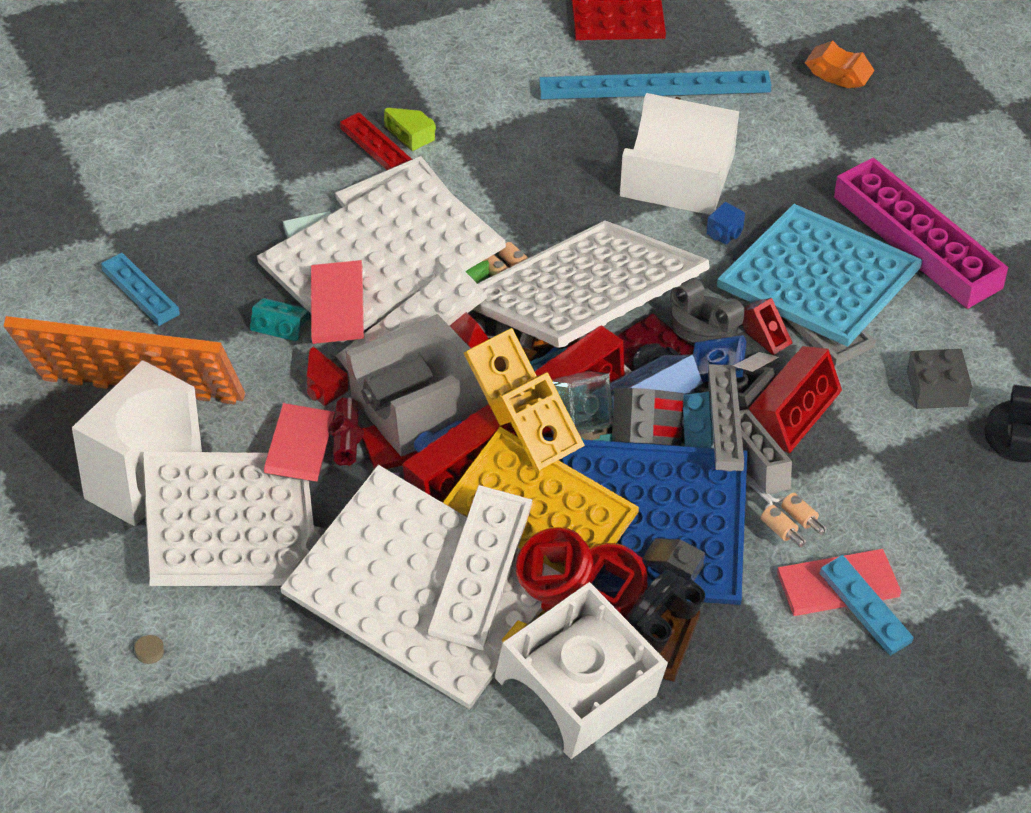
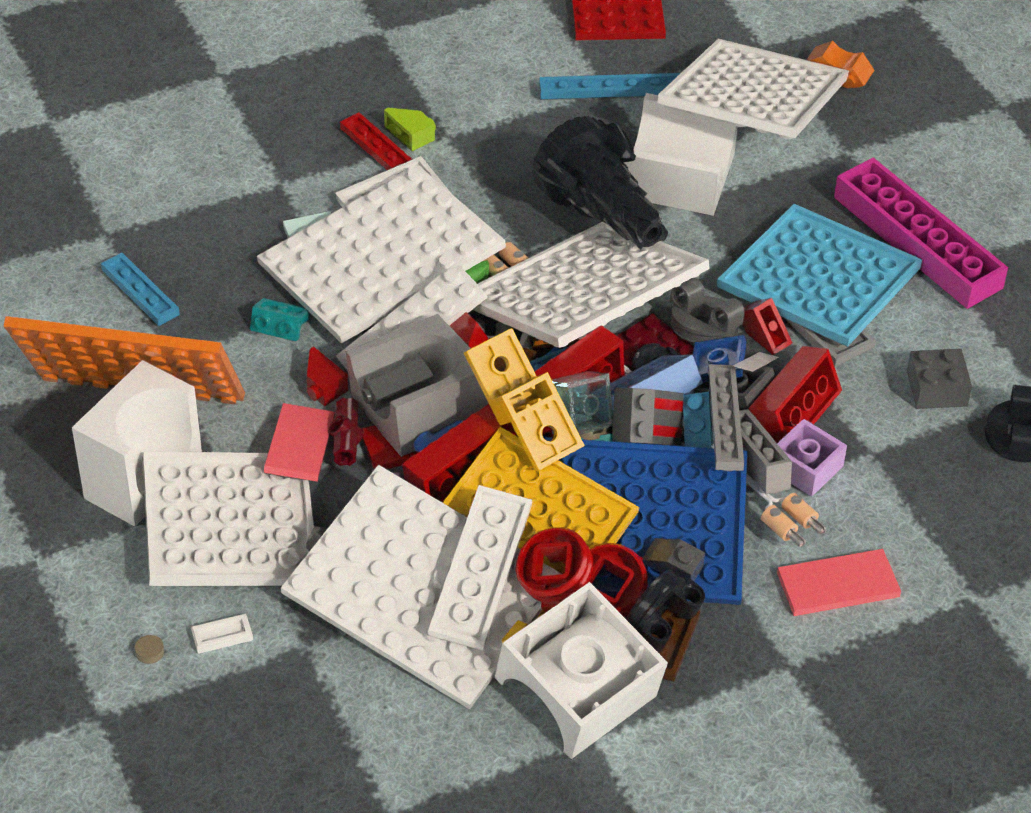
coral tile [311,260,364,344] -> none
blue brick [706,202,745,245] -> none
dark azure plate [819,555,914,656] -> none
none -> white tile [191,614,253,654]
none -> black cone [532,116,668,250]
none -> white plate [657,39,849,139]
none -> lavender brick [777,419,847,497]

